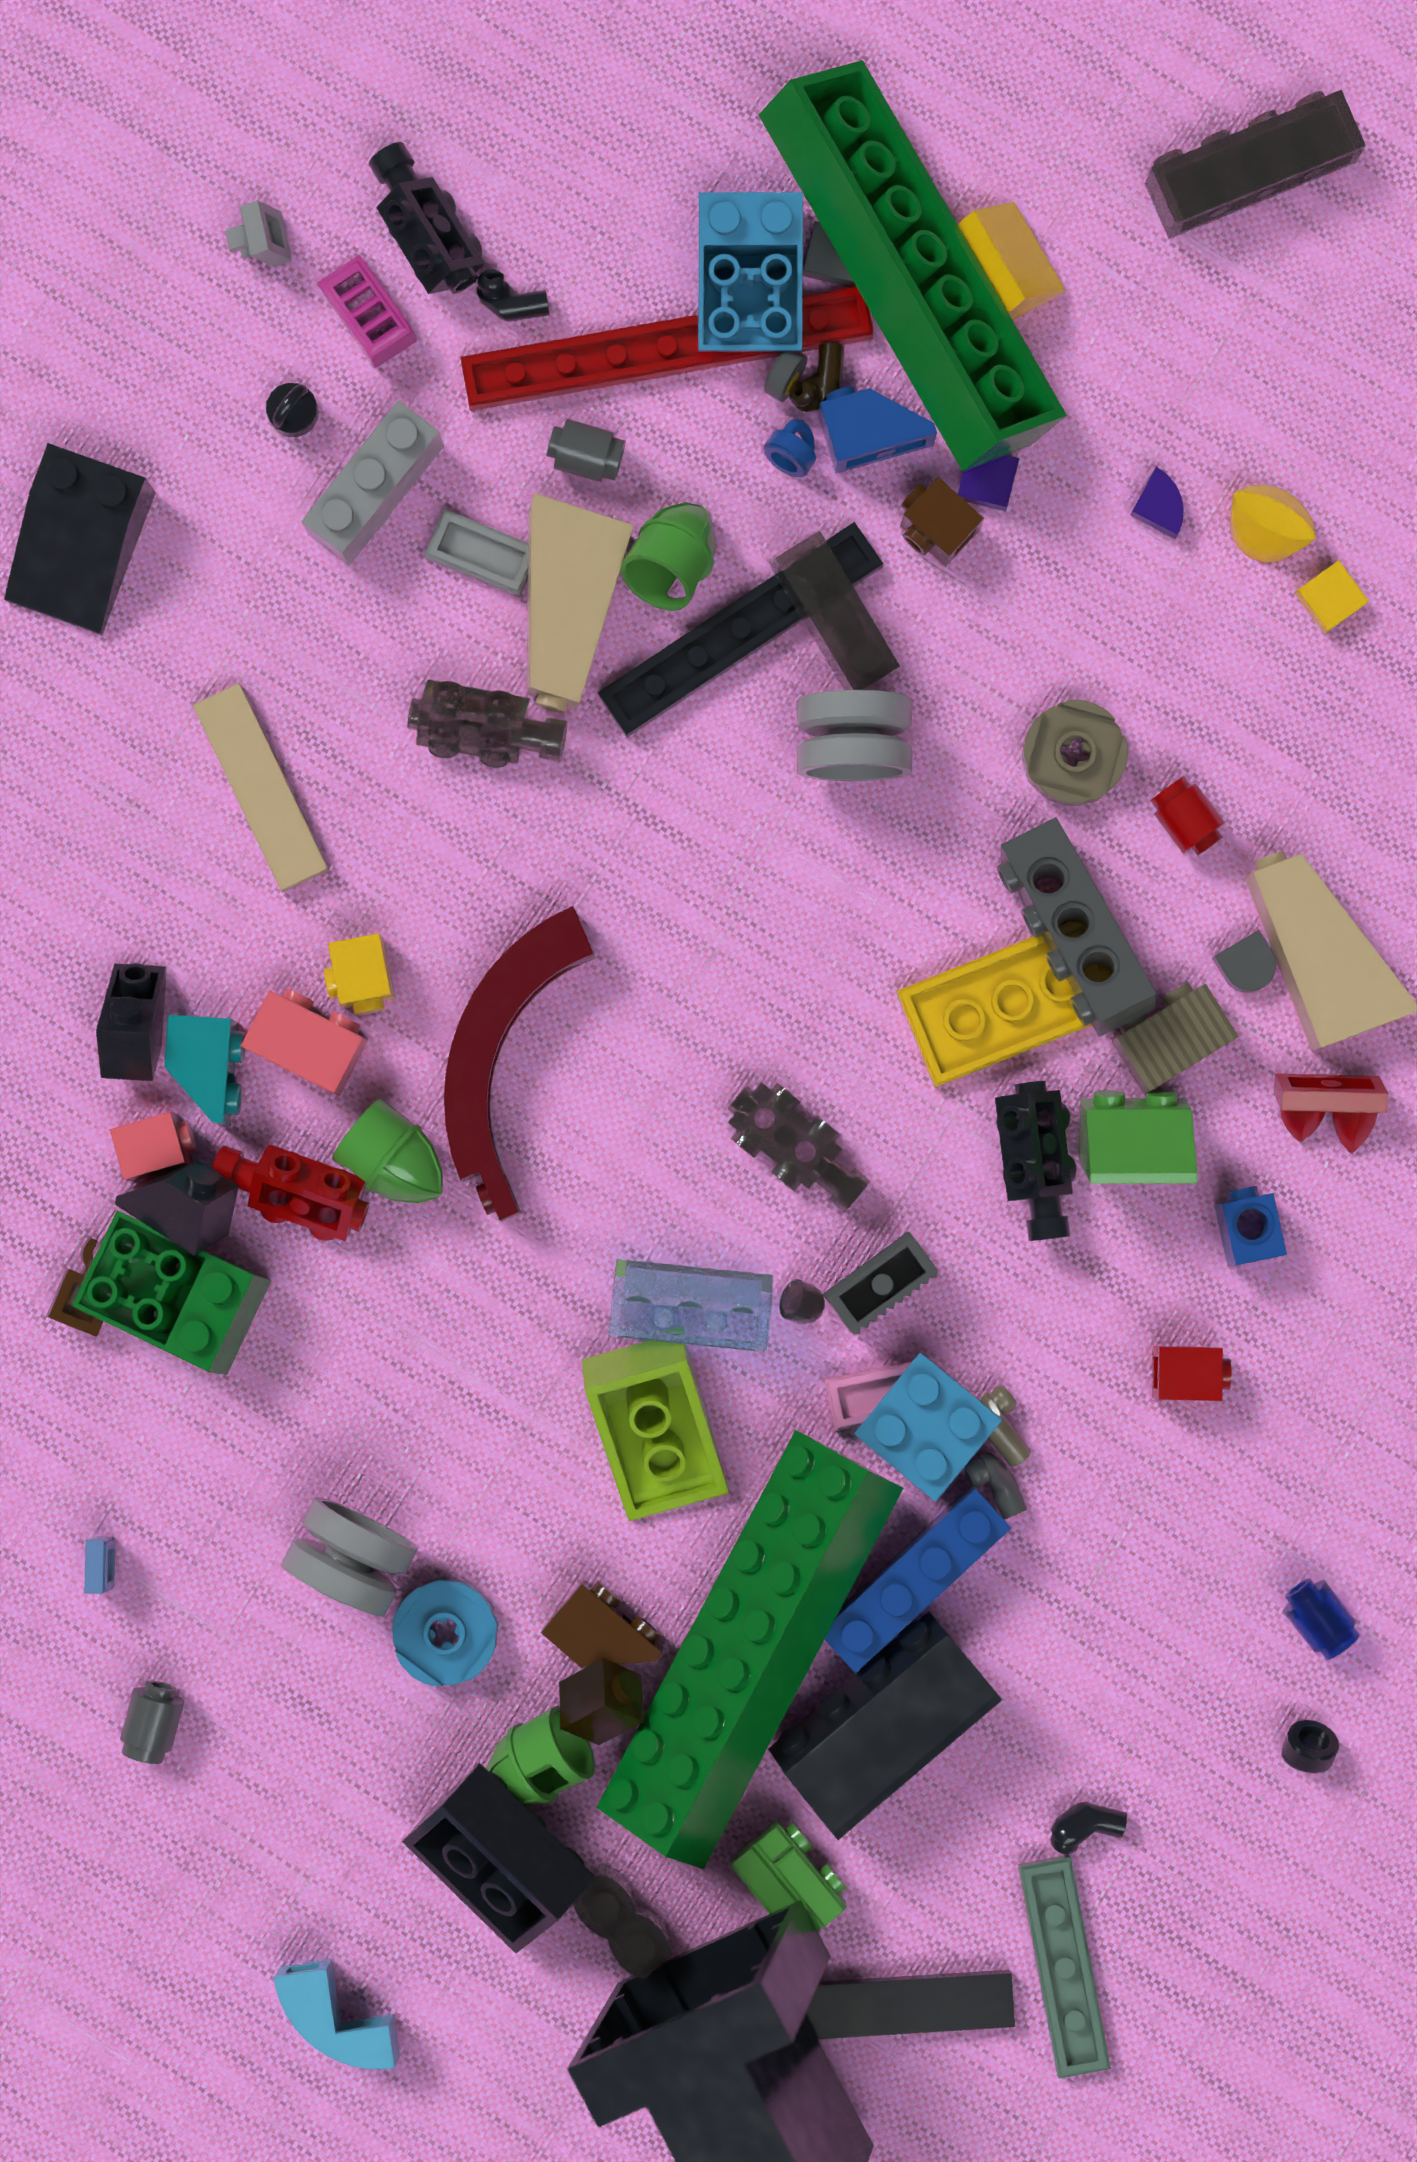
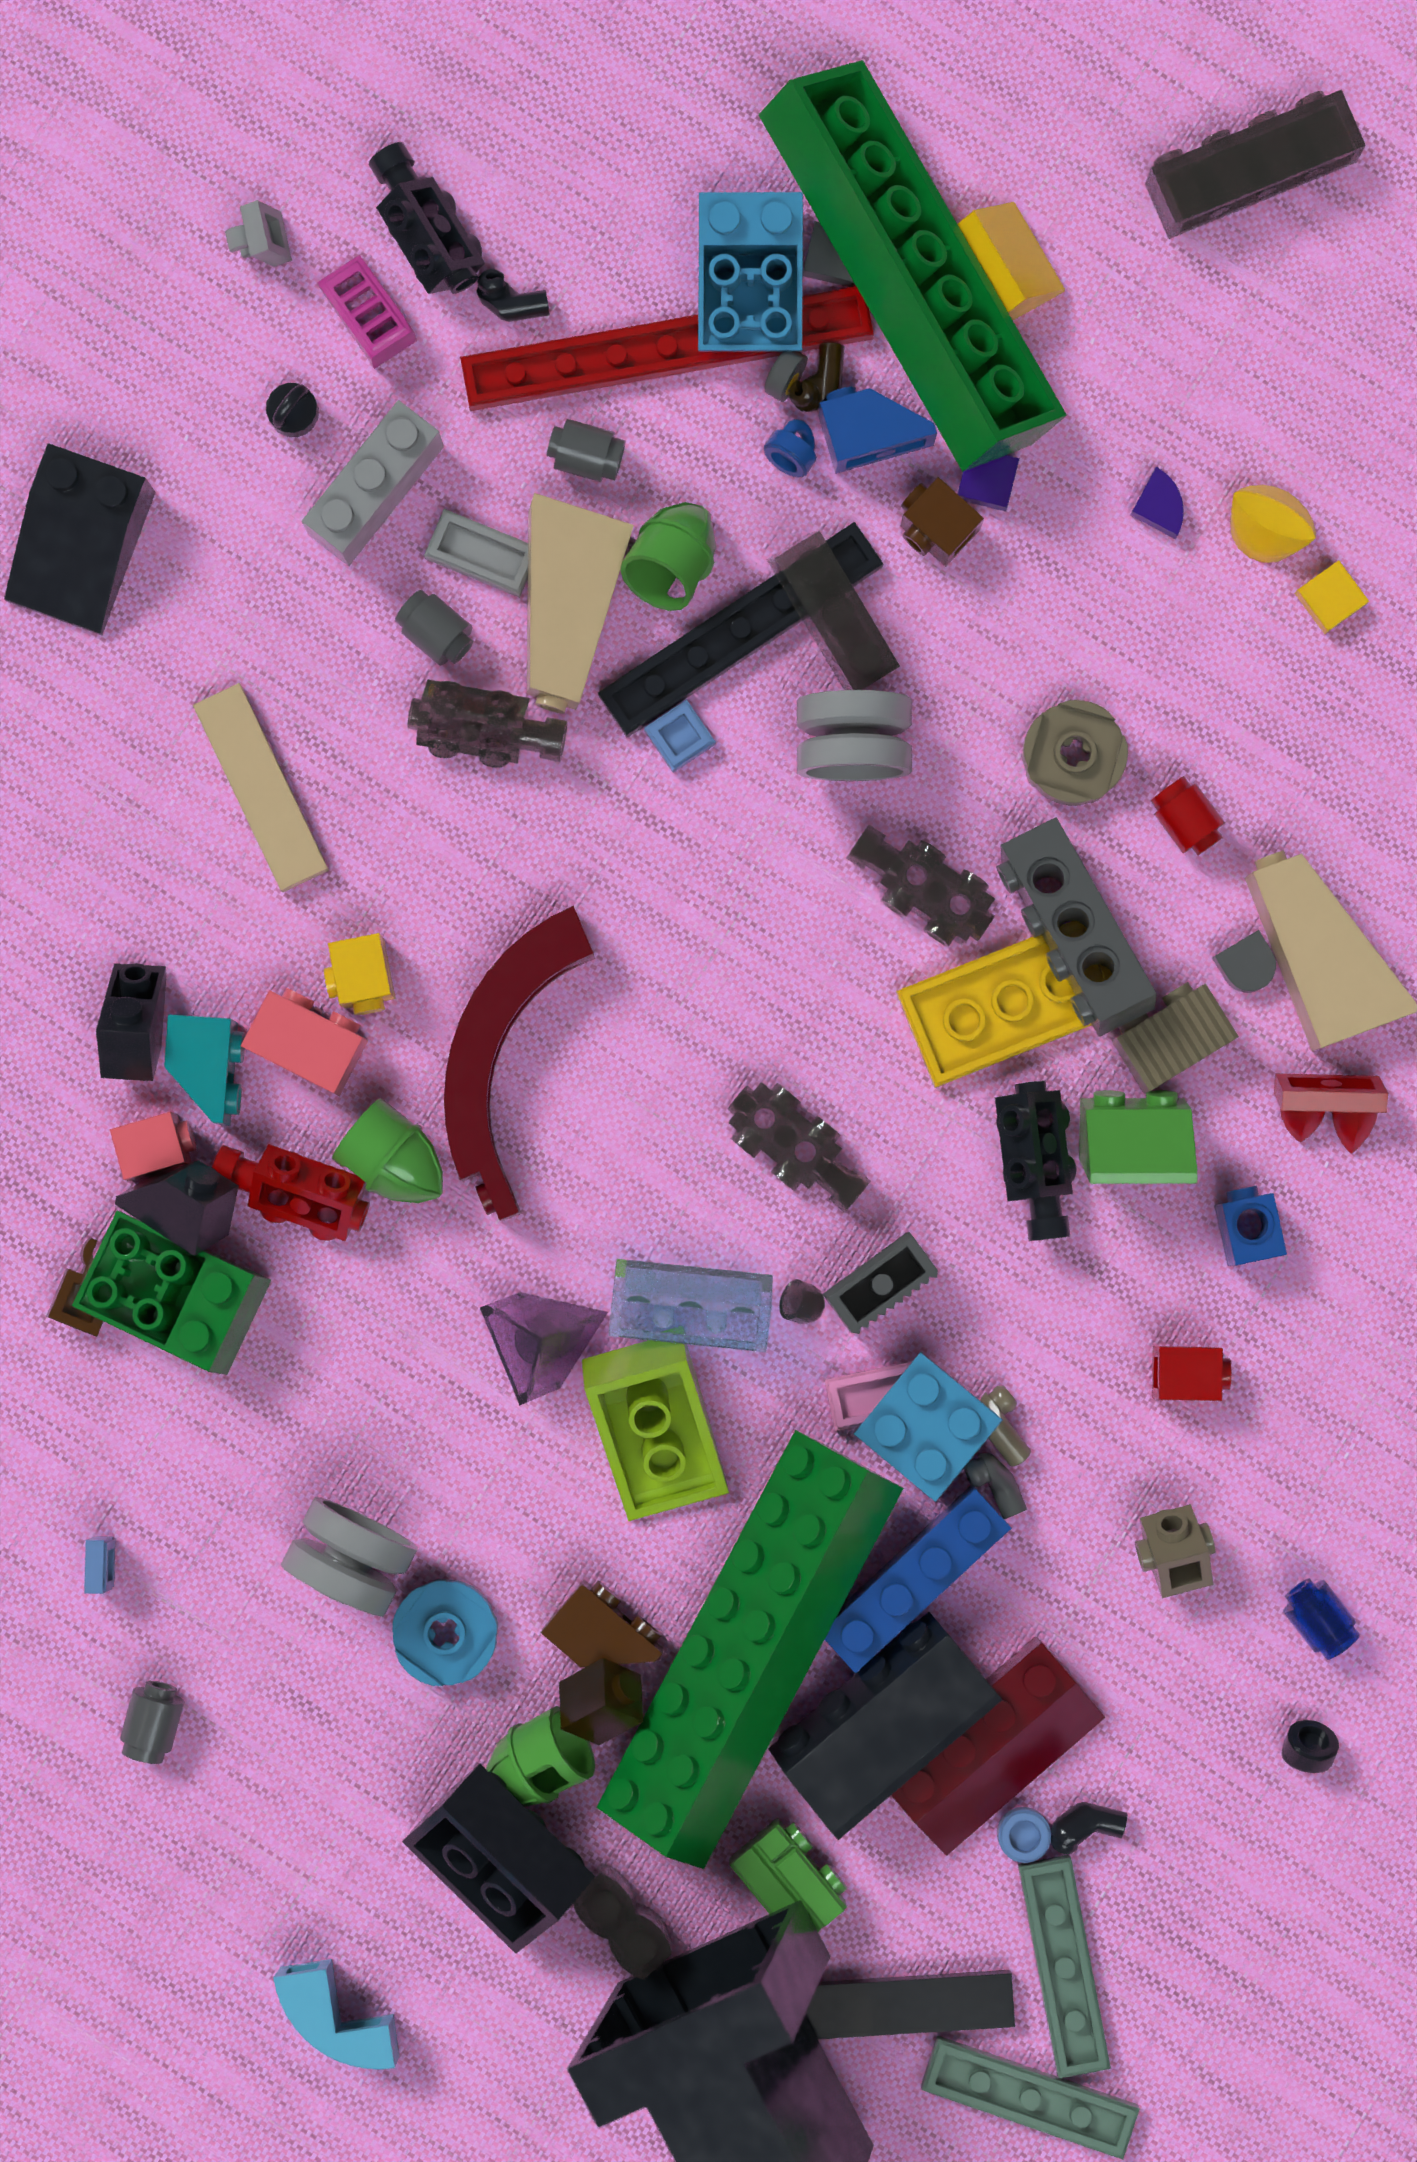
none -> dark grey brick [395,590,474,666]
none -> clear purple slope [480,1292,608,1405]
none -> medium blue tile [644,699,716,773]
none -> clear smoke brick [846,824,995,947]
none -> dark red slope [891,1636,1106,1856]
none -> sand green tile [921,2035,1140,2160]
none -> medium blue tile [997,1807,1051,1863]
none -> dark tan brick [1135,1504,1216,1598]

